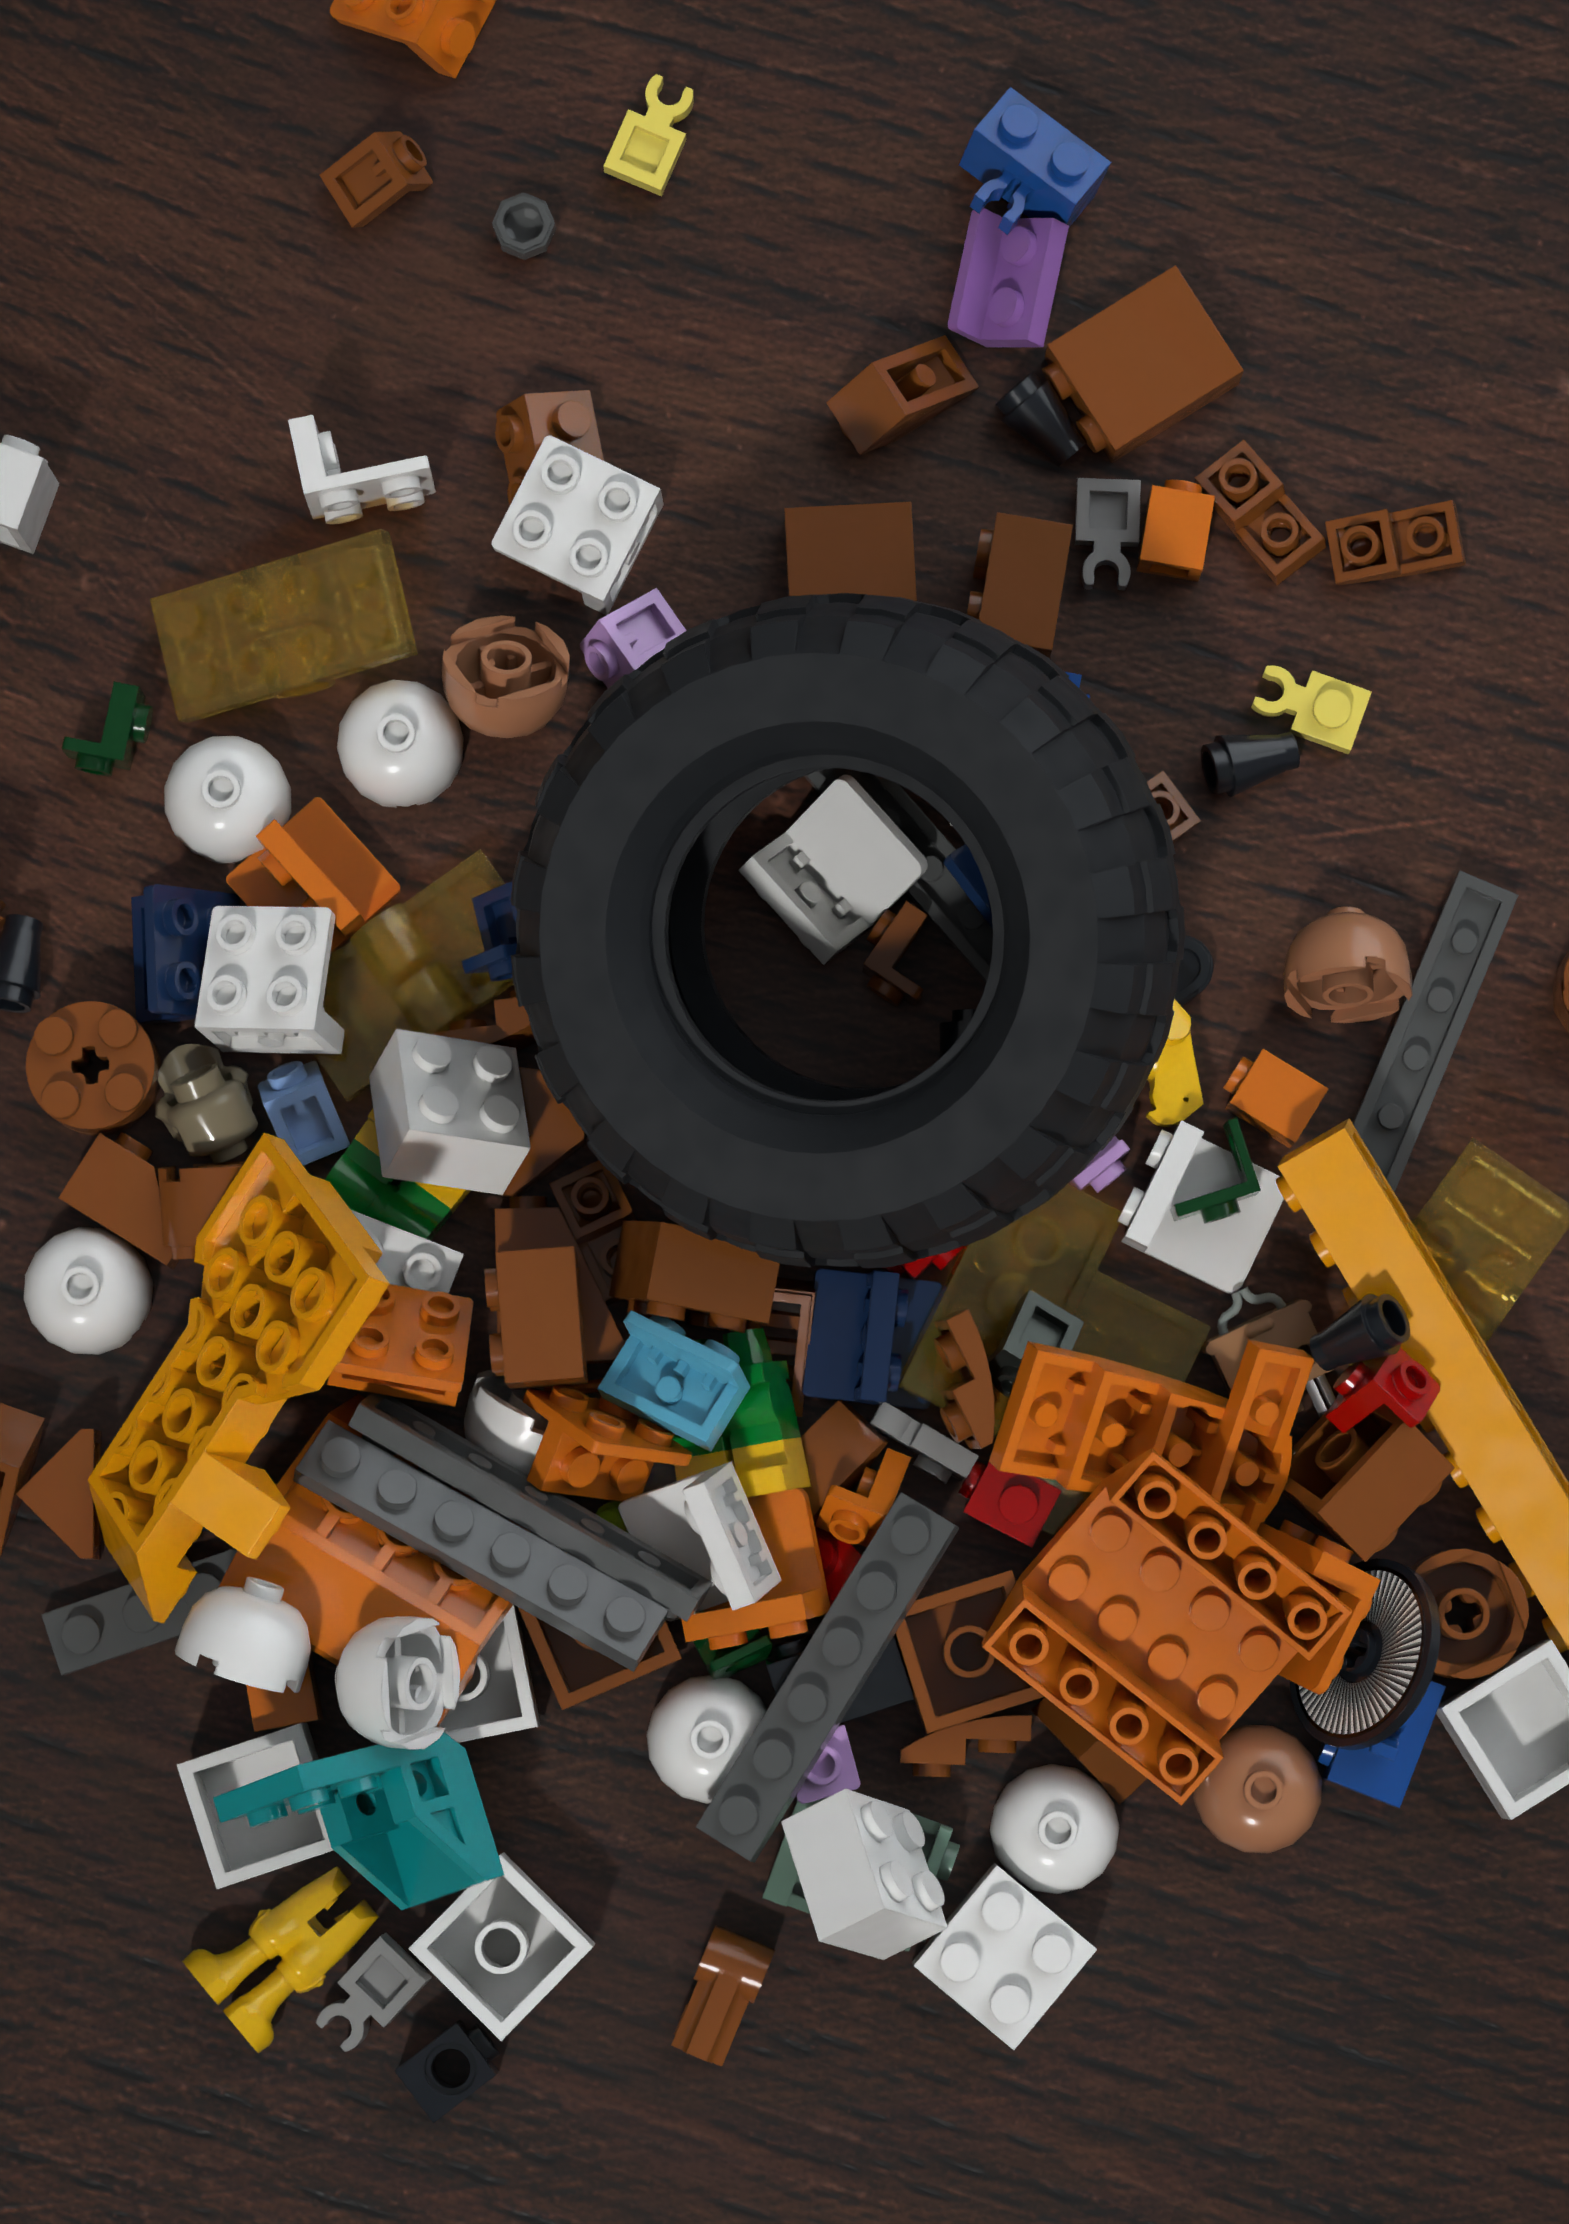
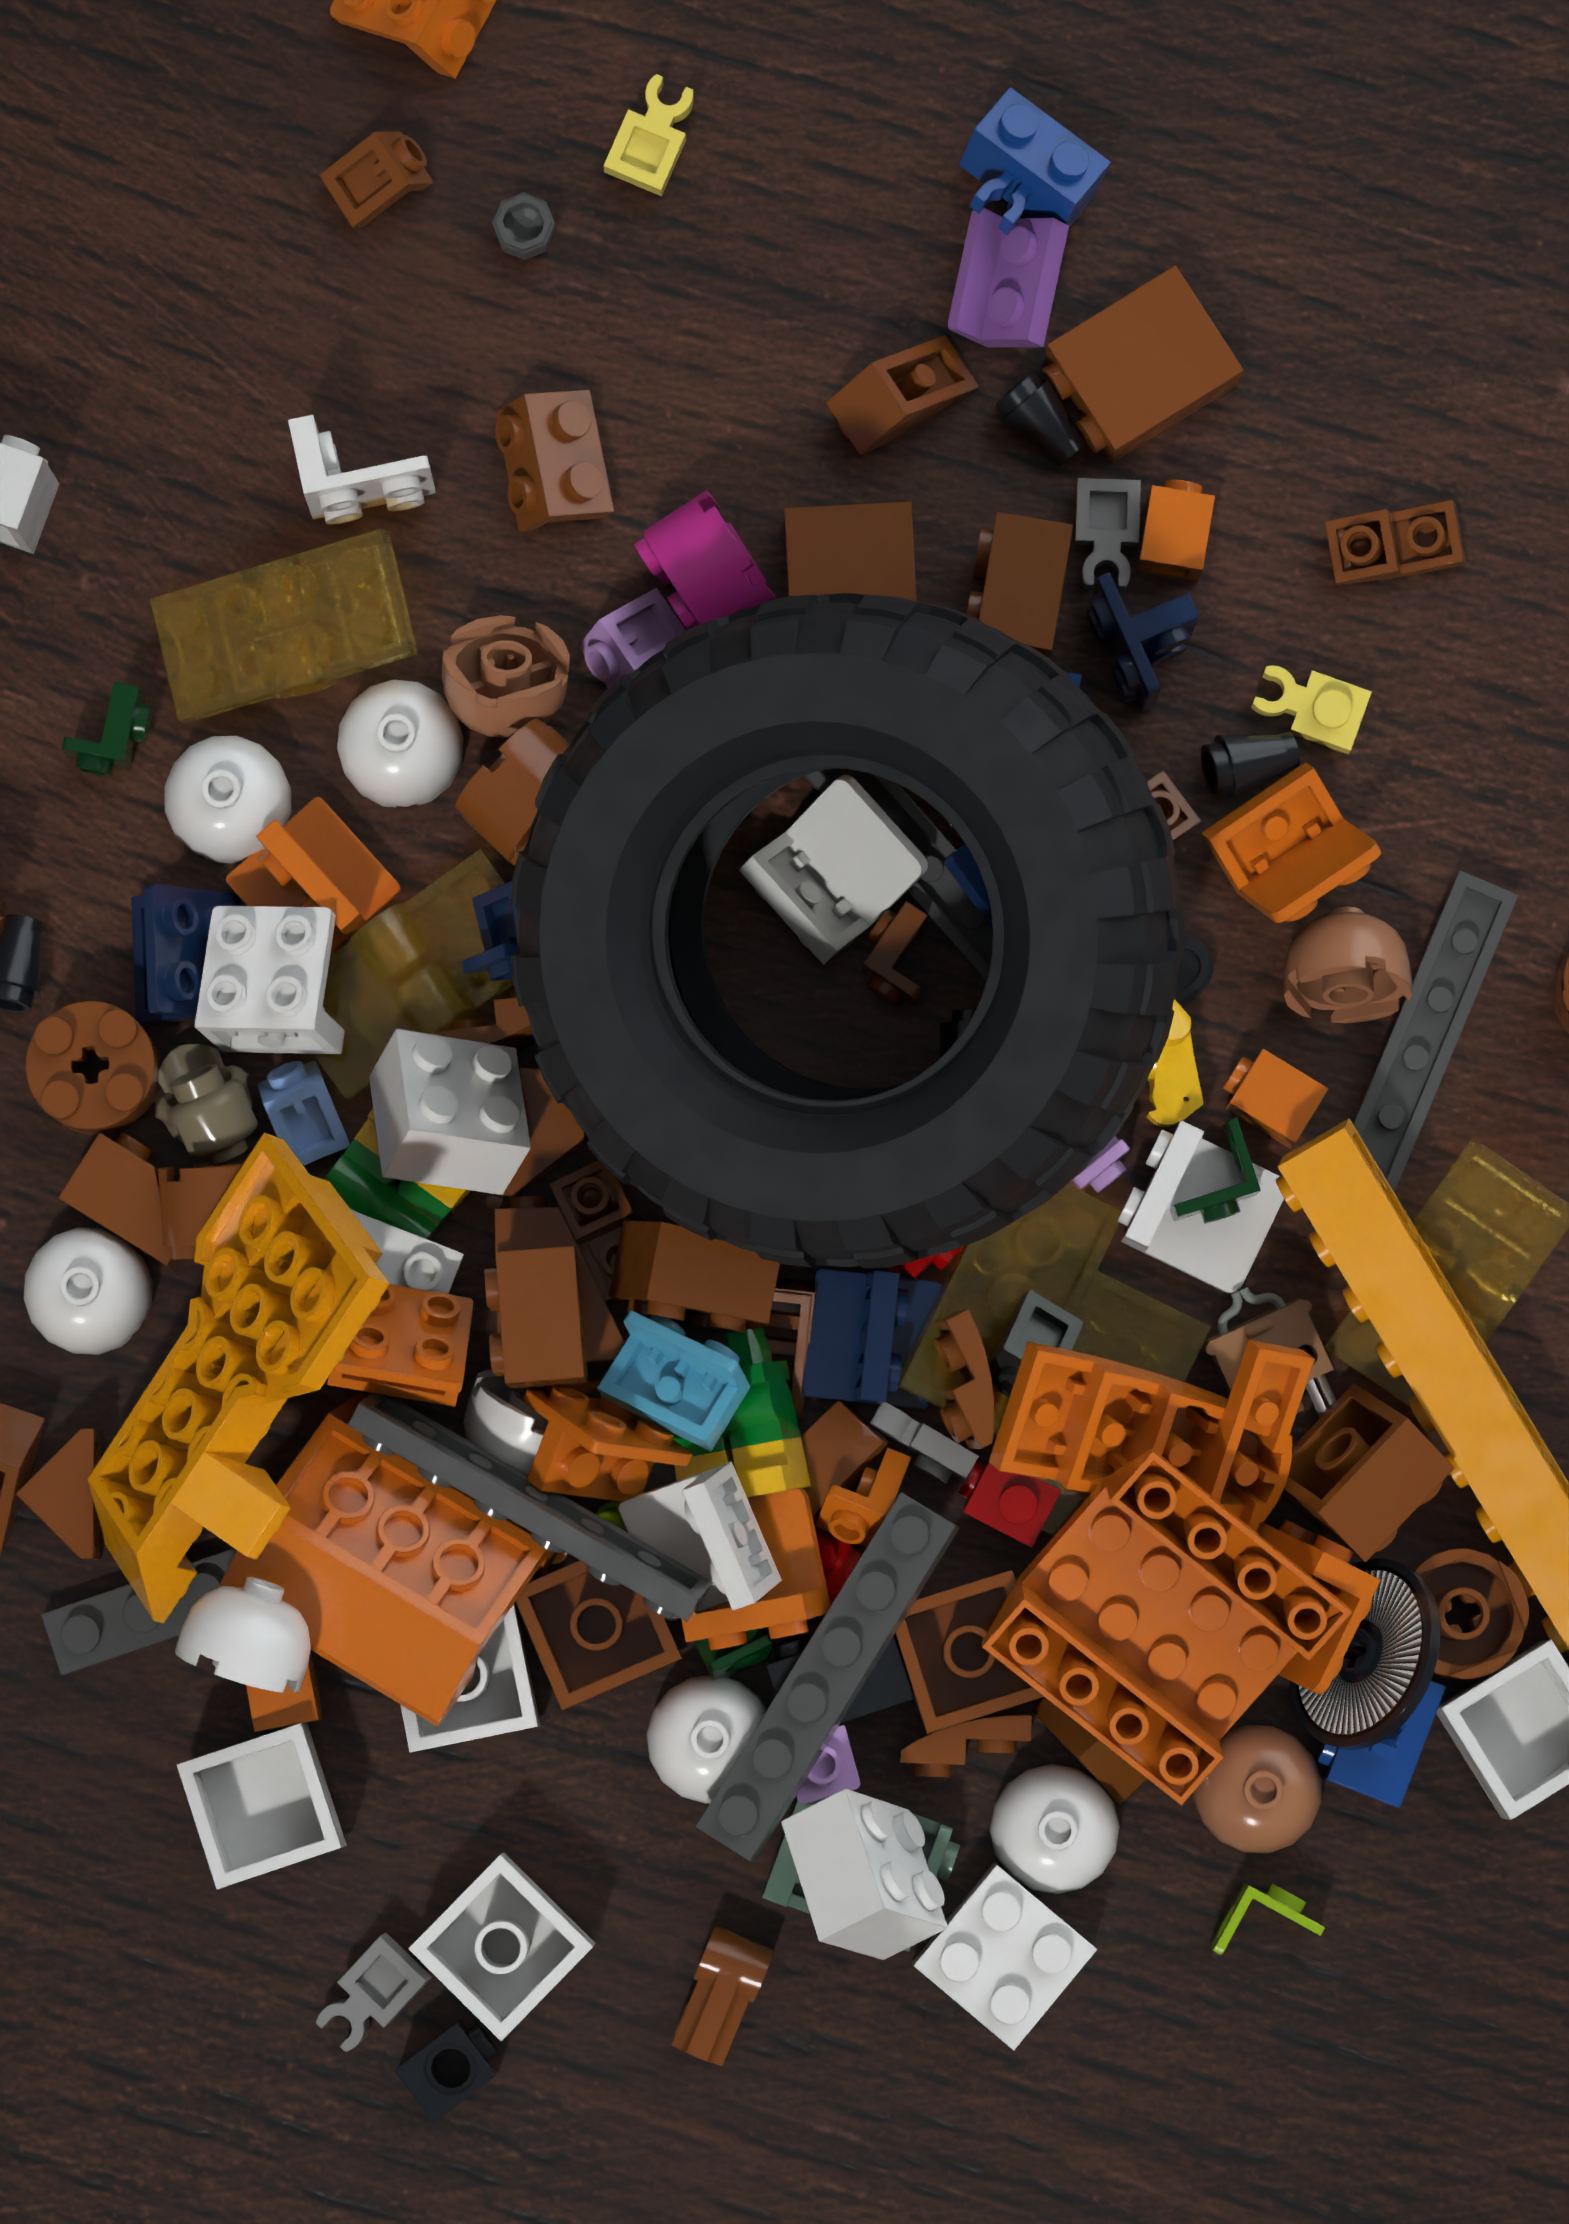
yellow piece [182,1866,379,2054] -> none
teal bracket [213,1732,504,1910] -> none
dark grey plate [293,1420,669,1672] -> none
white cylinder [335,1616,460,1749] -> none
white bracket [492,435,664,615] -> none
dark orange slope [1195,440,1326,585] -> none
black cone [1310,1294,1410,1371] -> none
red bracket [1325,1347,1440,1434] -> none
none -> dark orange brick [455,718,570,867]
none -> dark pink brick [634,490,775,630]
none -> dark blue bracket [1086,573,1199,713]
none -> orange bracket [1201,762,1381,923]
none -> lime bracket [1209,1883,1325,1955]

